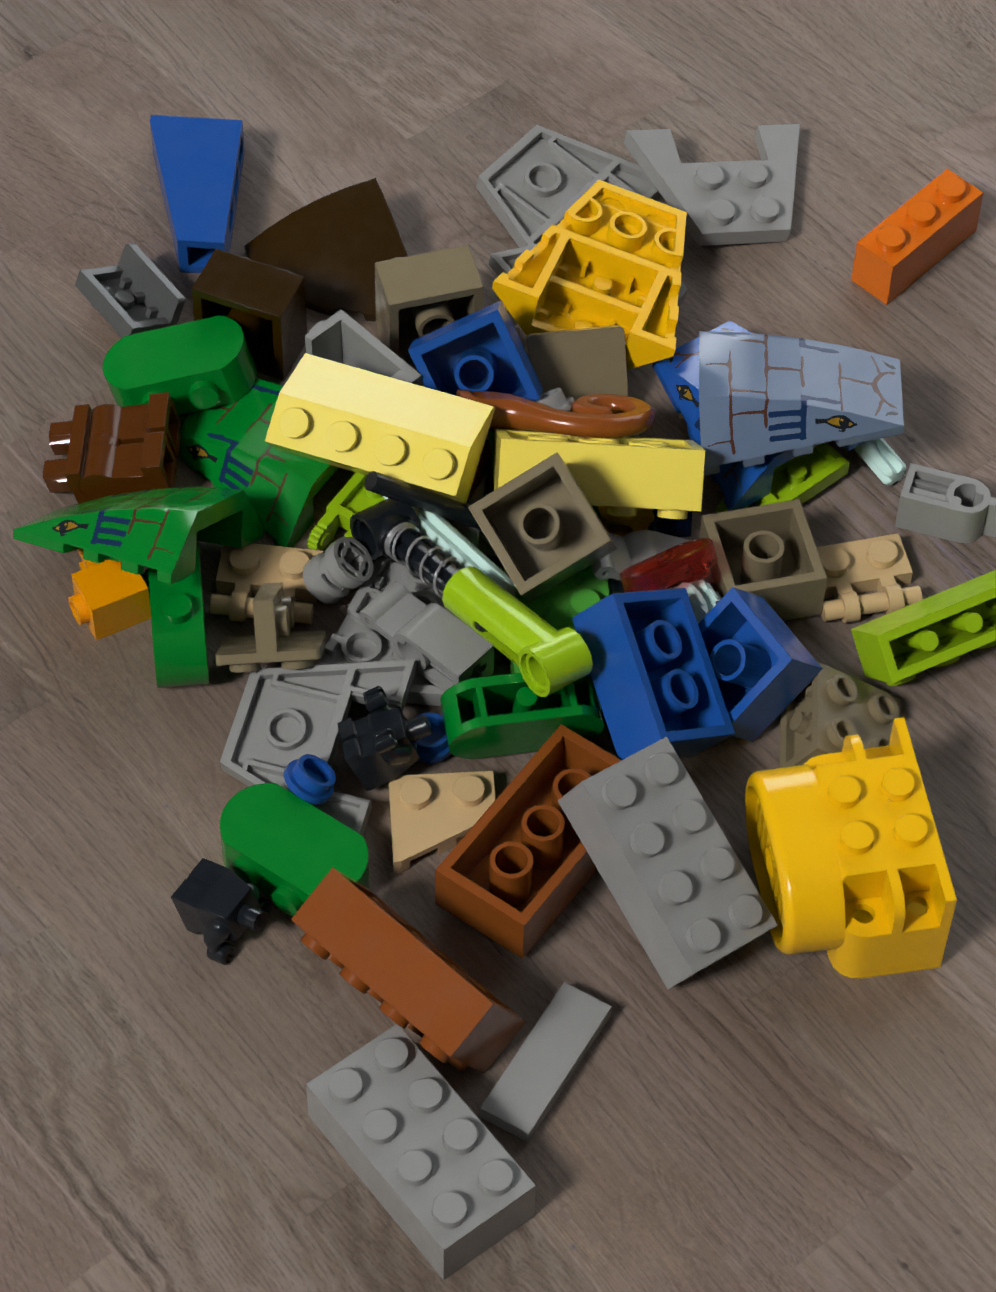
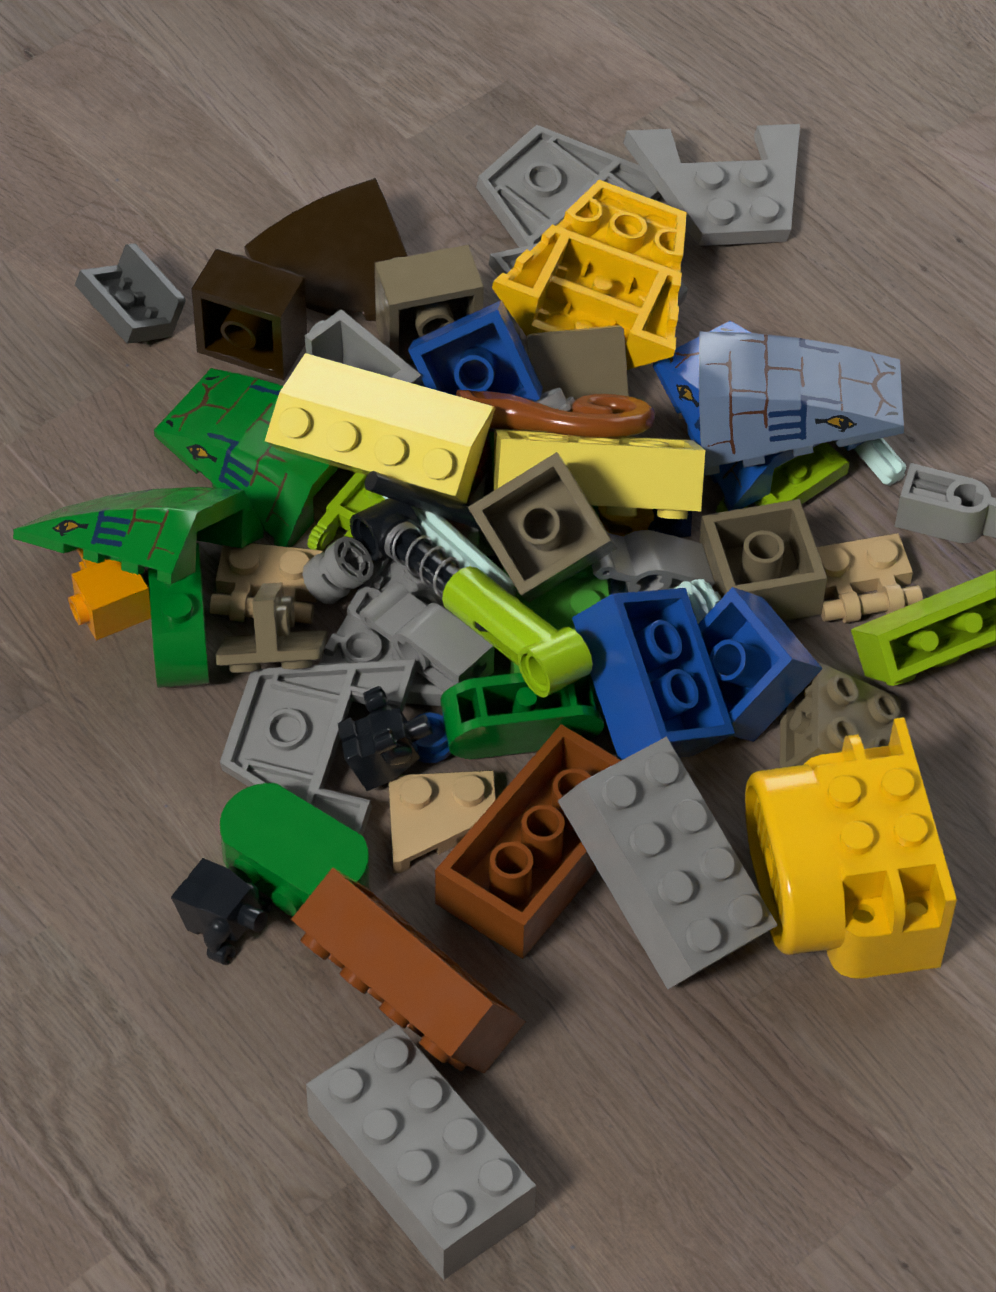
reddish brown hips [43,392,182,503] -> none
green brick [102,315,257,415] -> none
blue slope [150,115,245,273] -> none
blue plate [283,754,336,804] -> none
light grey tile [480,982,612,1143] -> none
clear red plate [619,538,718,592] -> none
orange brick [851,169,983,305] -> none

